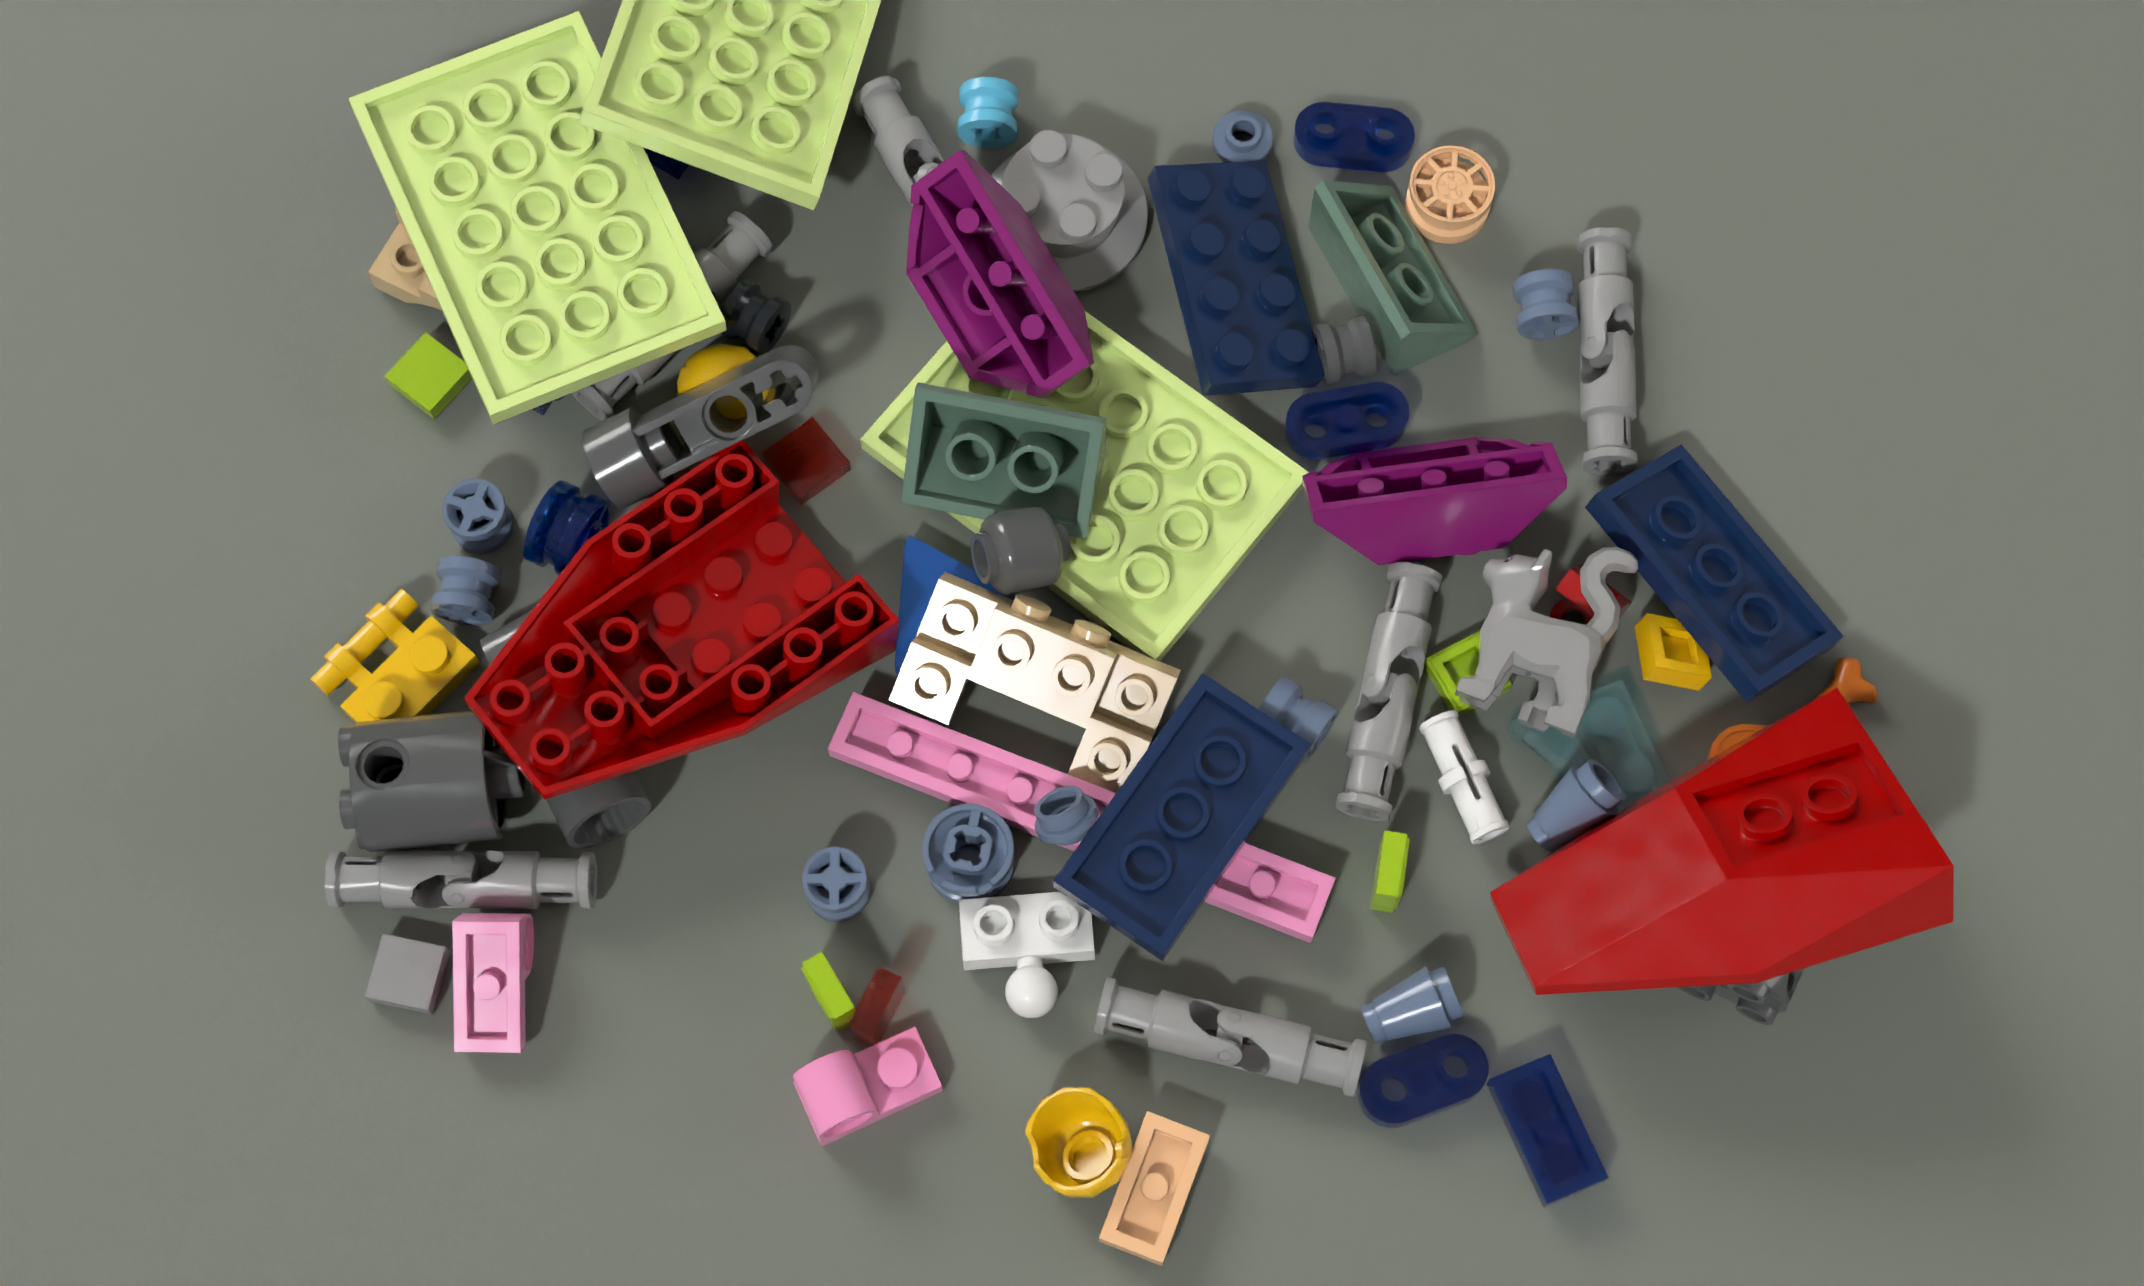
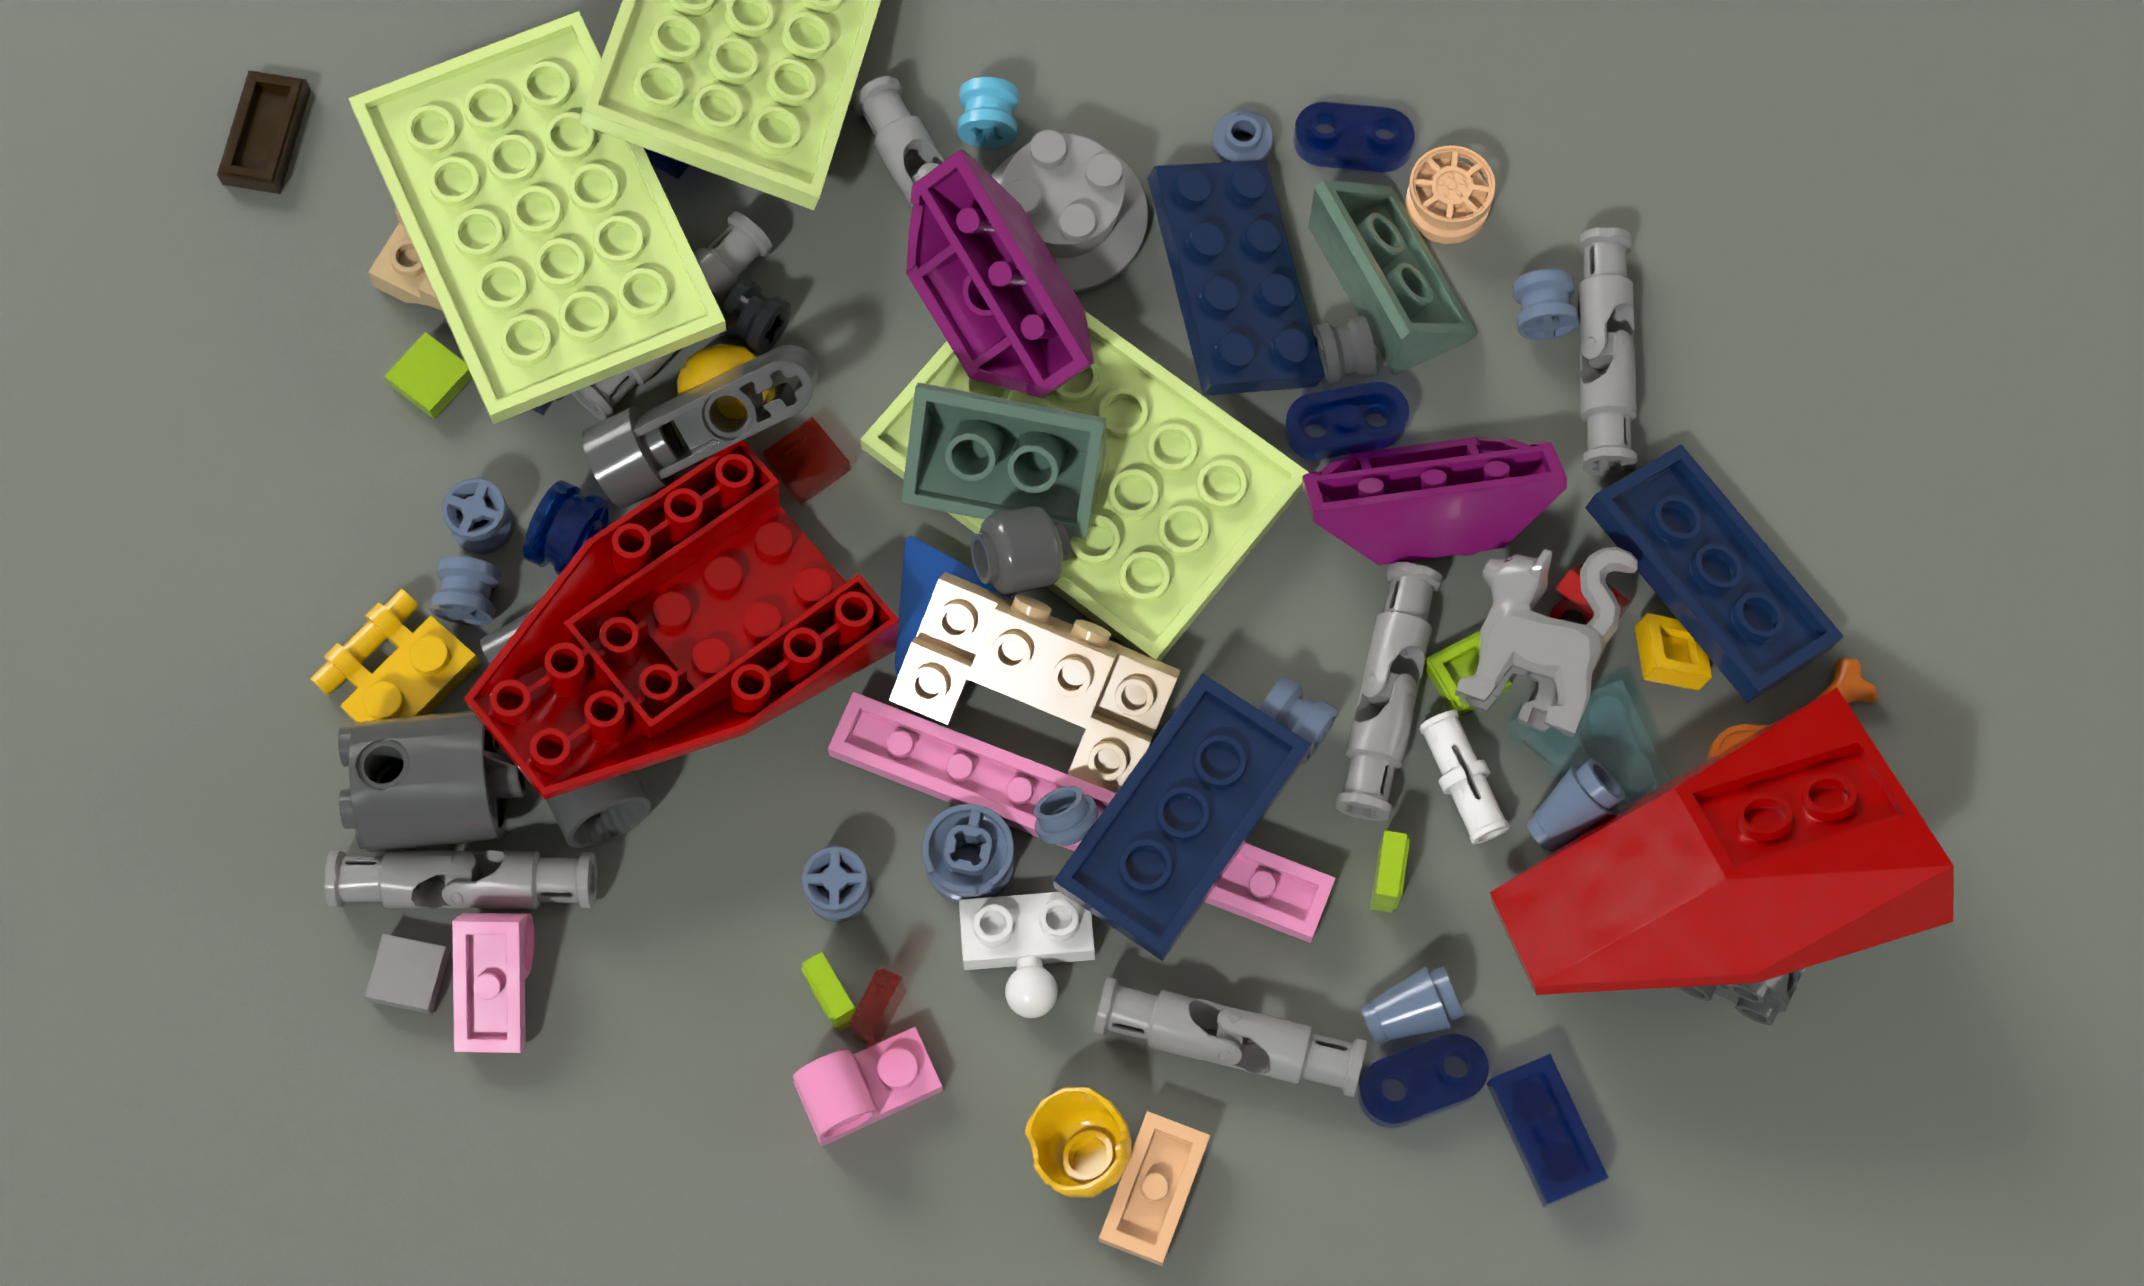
none -> dark brown tile [217,70,311,194]

